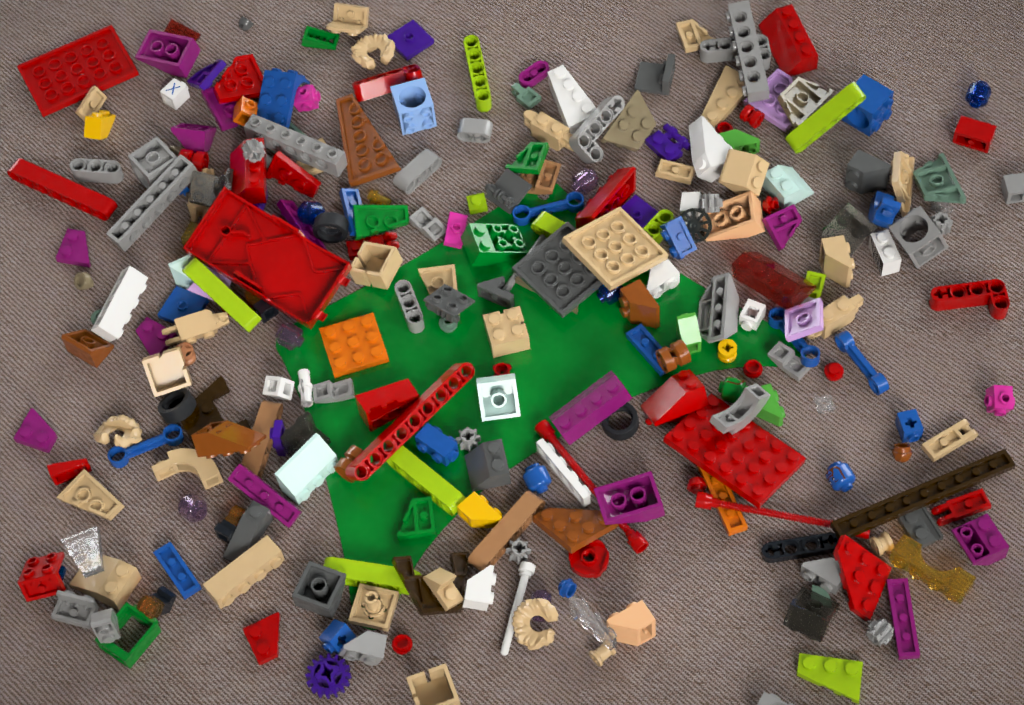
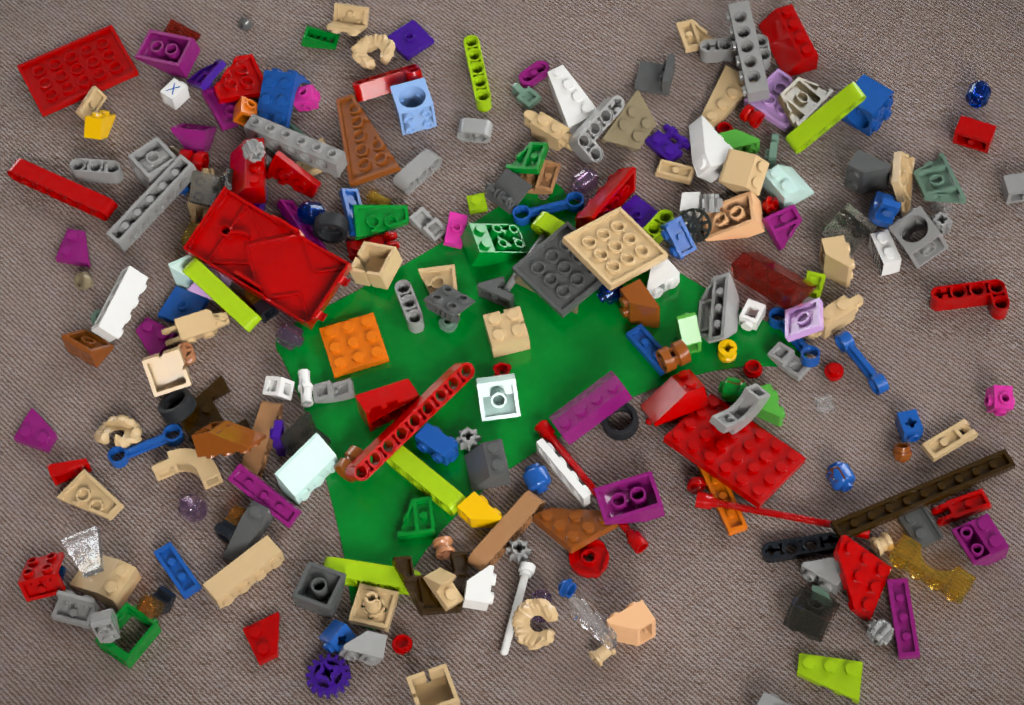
none -> nougat wheel [432,536,455,560]
none -> sand green plate [765,133,779,168]

